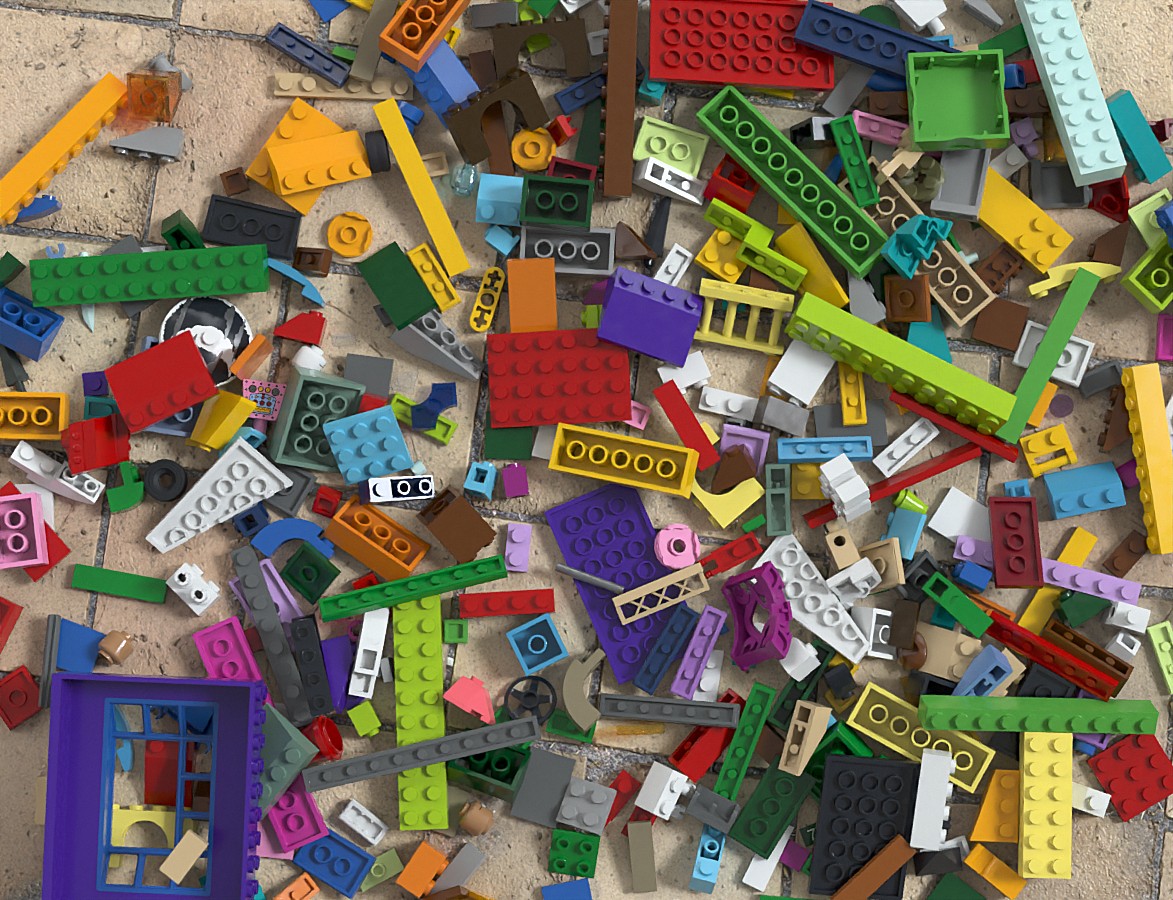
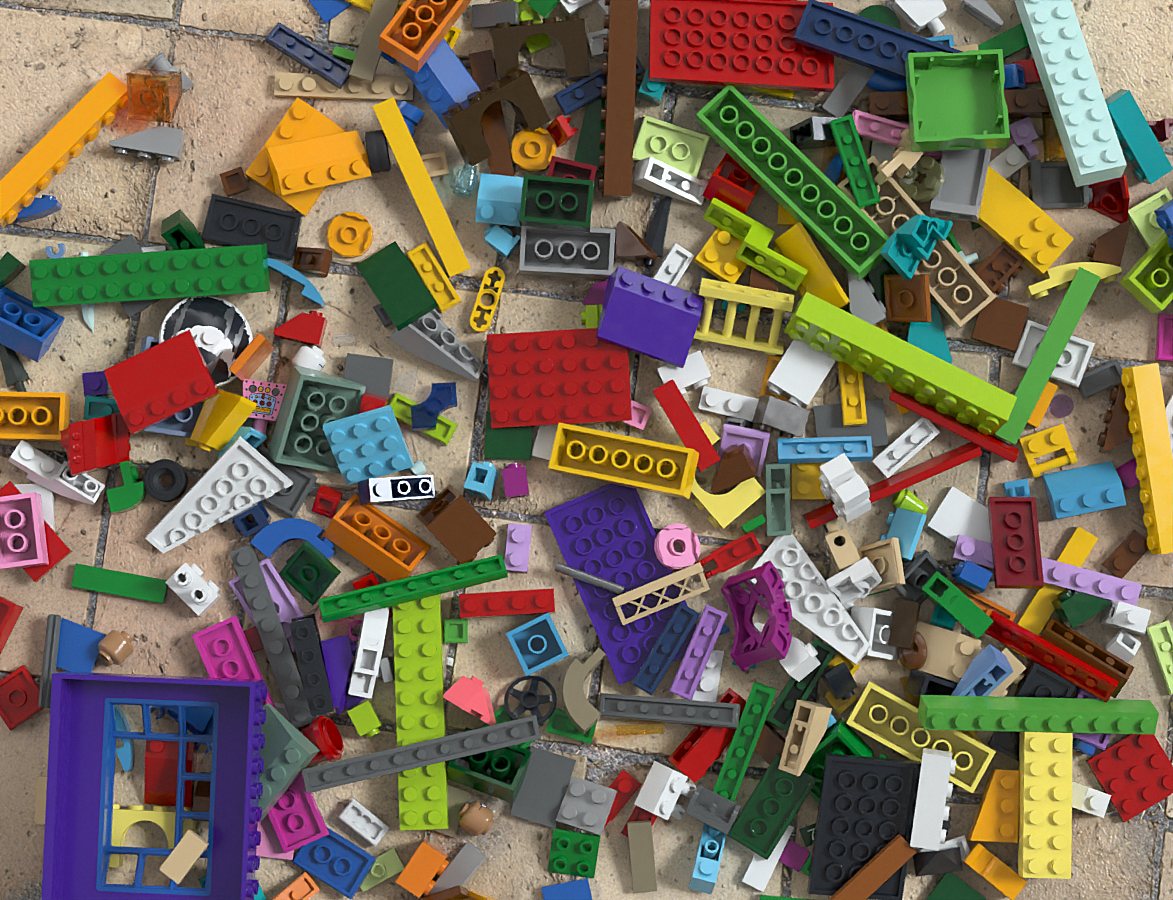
orange tile [507,258,558,333] -> none

